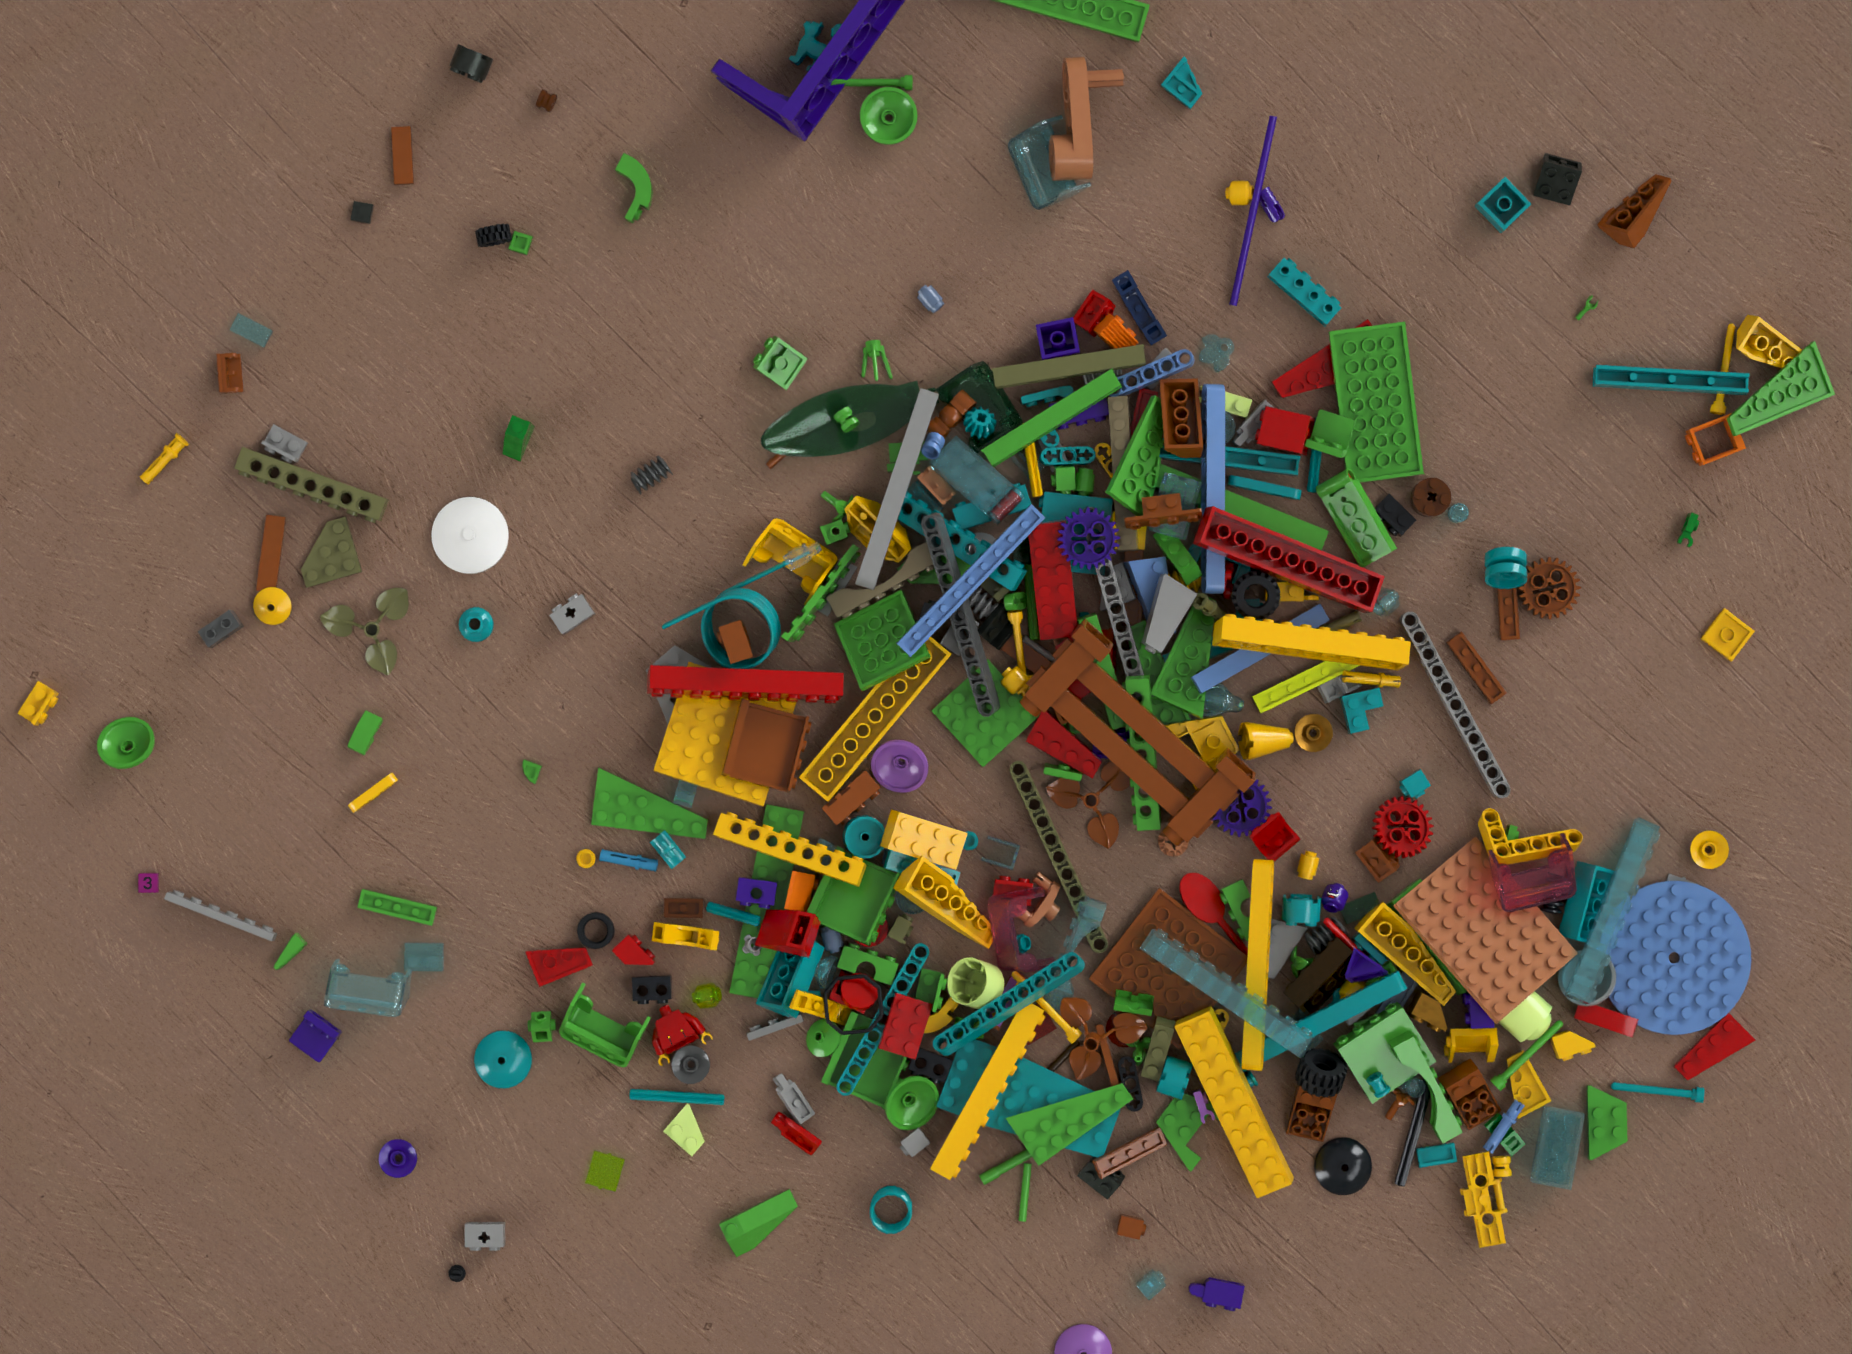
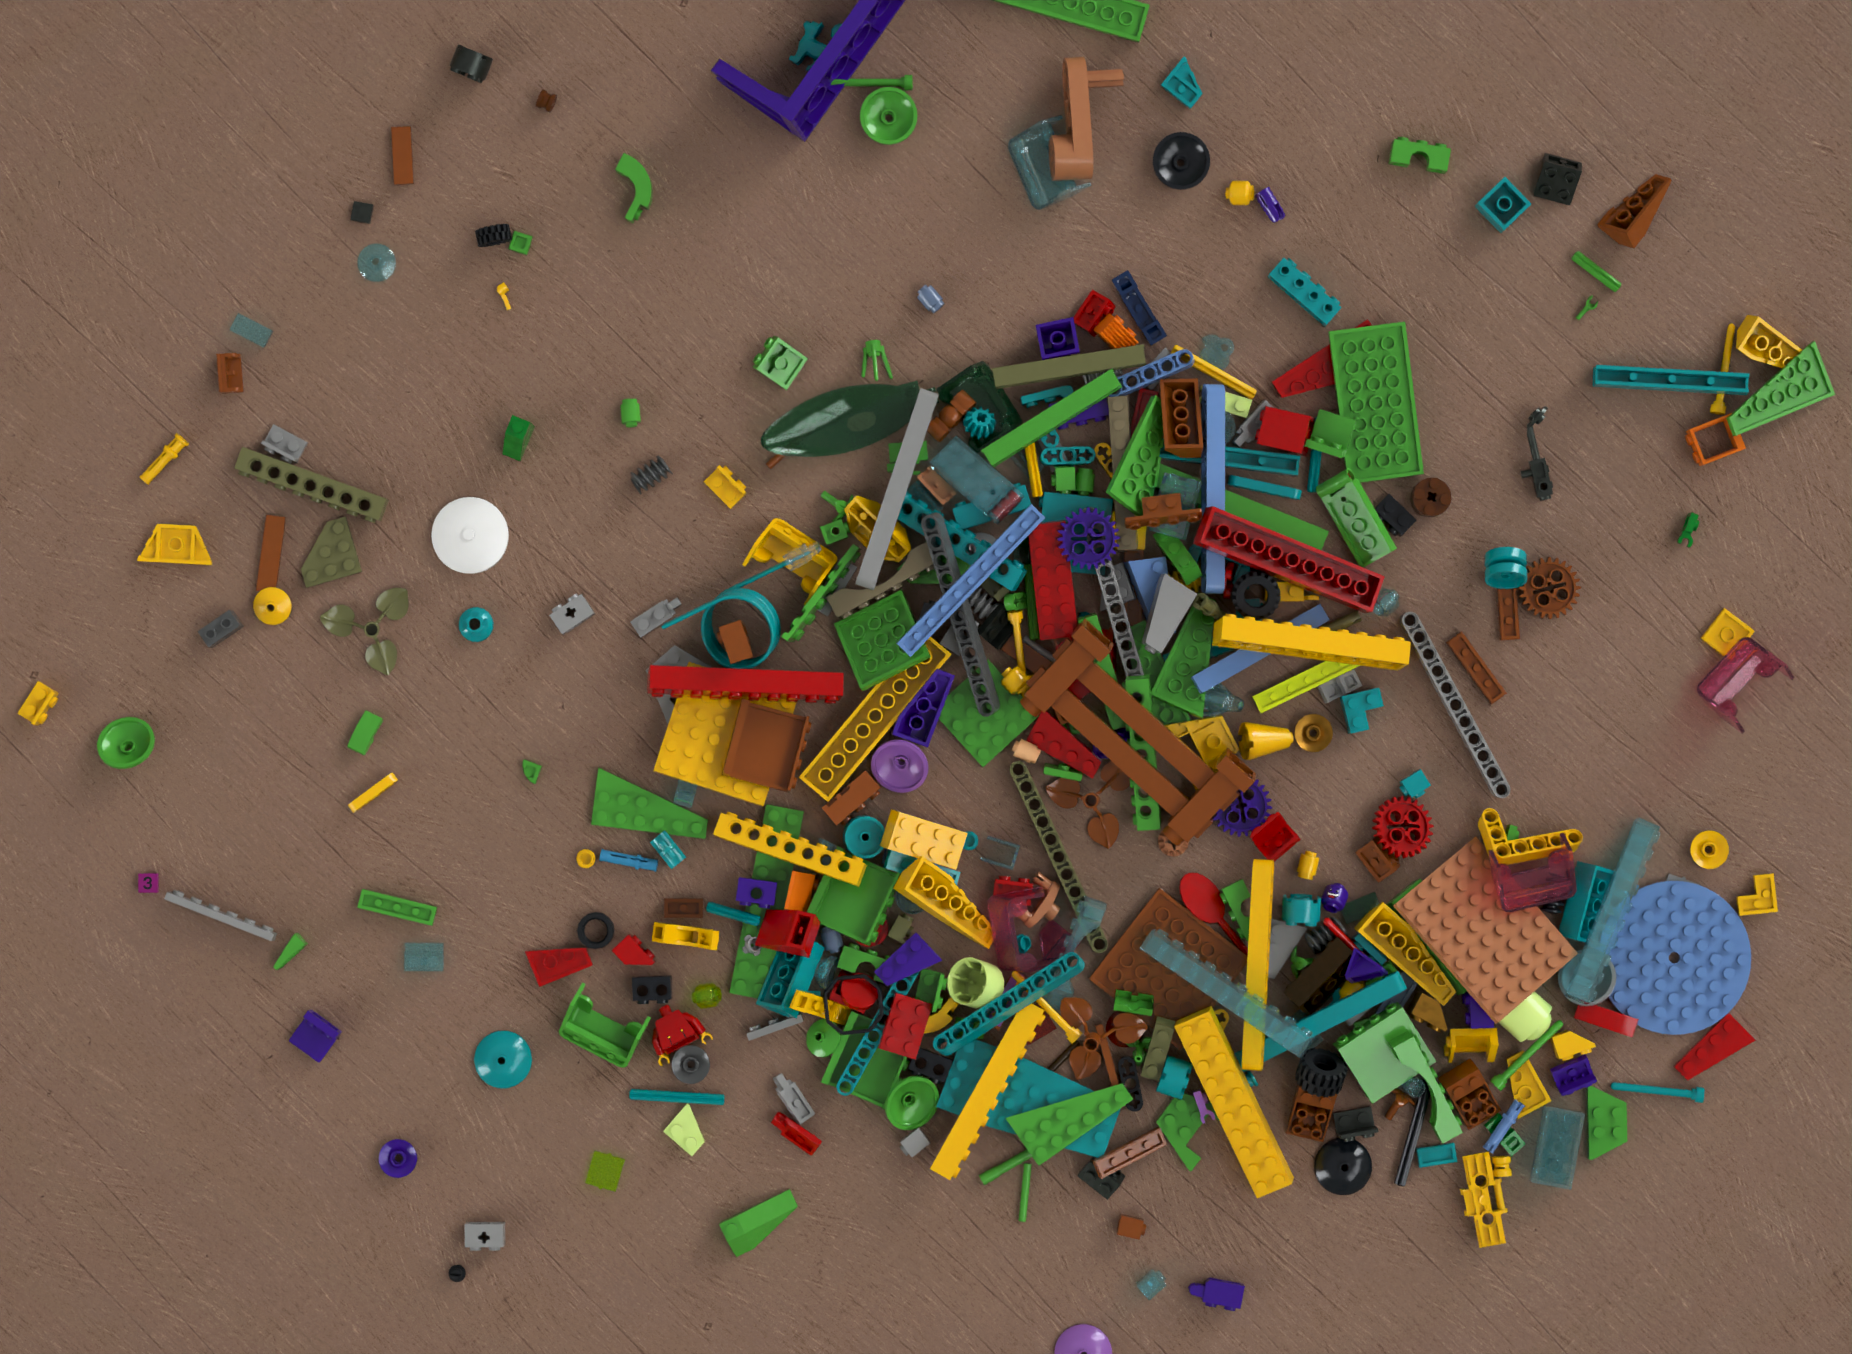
clear light blue windscreen [324,959,412,1017] -> none
bright green brick [528,1011,556,1042] -> none
bright green wheel [834,406,860,433] -> none
teal piece [870,1186,912,1234] -> none
medium blue wheel [921,432,945,459] -> none
dark purple piece [1229,116,1277,306] -> none
yellow pin [1342,670,1401,688] -> none
teal bush [1366,1072,1391,1098] -> none
clear light blue wheel [1447,503,1469,523] -> none
none -> yellow wing [137,524,212,565]
none -> clear light blue dish [357,244,396,282]
none -> yellow hand [497,282,511,310]
none -> bright green brick [620,399,641,428]
none -> light grey hinge [630,598,682,638]
none -> yellow bracket [704,465,747,509]
none -> dark purple wing [874,933,942,986]
none -> dark purple wedge [892,669,955,747]
none -> light nougat brick [1011,739,1041,764]
none -> clear pink slope [1039,920,1081,961]
none -> black dish [1153,132,1210,190]
none -> yellow axle [1171,345,1257,399]
none -> pearl dark grey bracket [1333,1106,1379,1142]
none -> bright green arch [1388,137,1451,174]
none -> pearl dark grey piece [1520,406,1553,501]
none -> dark purple bracket [1550,1055,1597,1096]
none -> bright green axle [1571,251,1622,292]
none -> clear pink windscreen [1697,637,1795,734]
none -> yellow plate [1736,873,1778,916]

